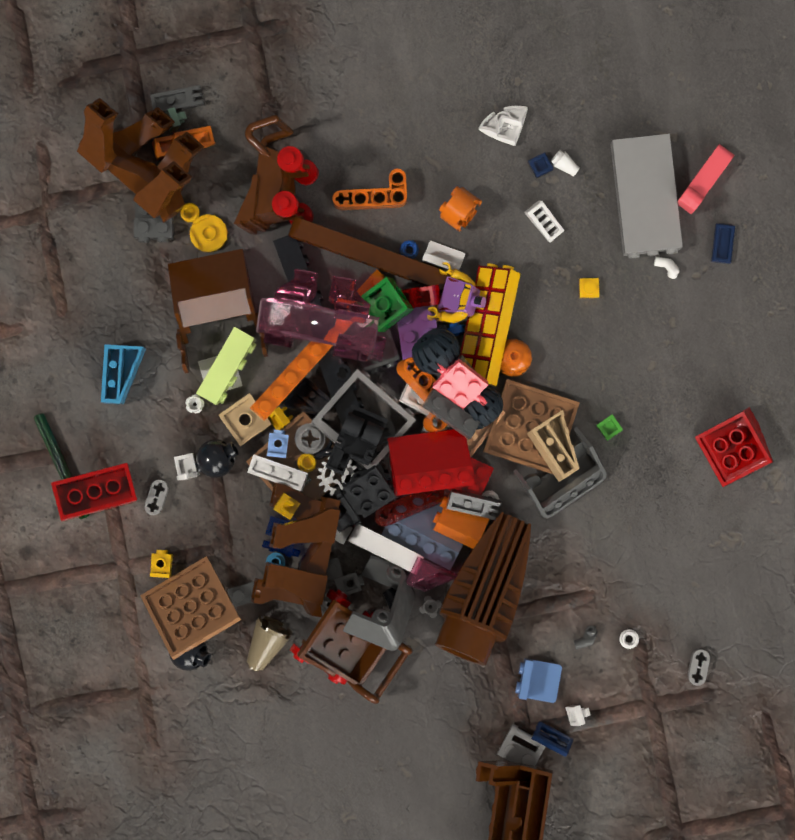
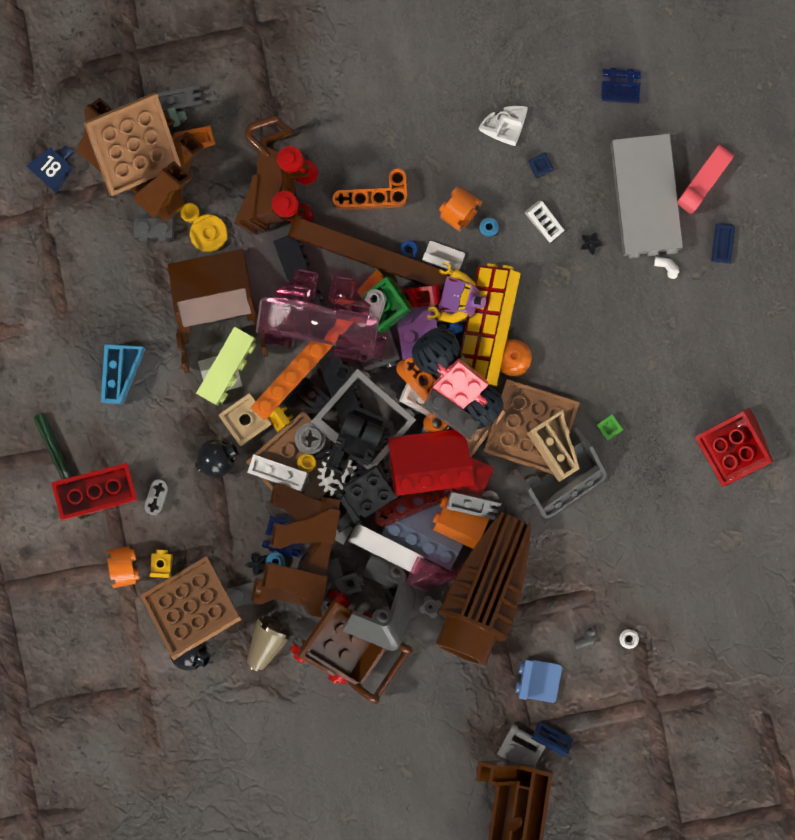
white tile [174,453,200,480] -> none
white plate [185,395,204,414] -> none
light blue brick [267,430,289,458] -> none
yellow tile [273,493,301,520] -> none
white cone [551,150,580,176] -> none
white tile [565,705,591,726] -> none
yellow plate [579,278,599,298] -> none
light grey beam [688,649,710,686] -> none
none -> dark blue torso [26,145,74,194]
none -> medium nougat plate [84,93,181,196]
none -> orange brick [106,546,140,588]
none -> black plant [245,553,266,576]
none -> light grey plate [359,289,387,328]
none -> dark azure plate [479,218,499,237]
none -> black plant [580,233,603,255]
none -> clear blue plate [601,68,641,104]

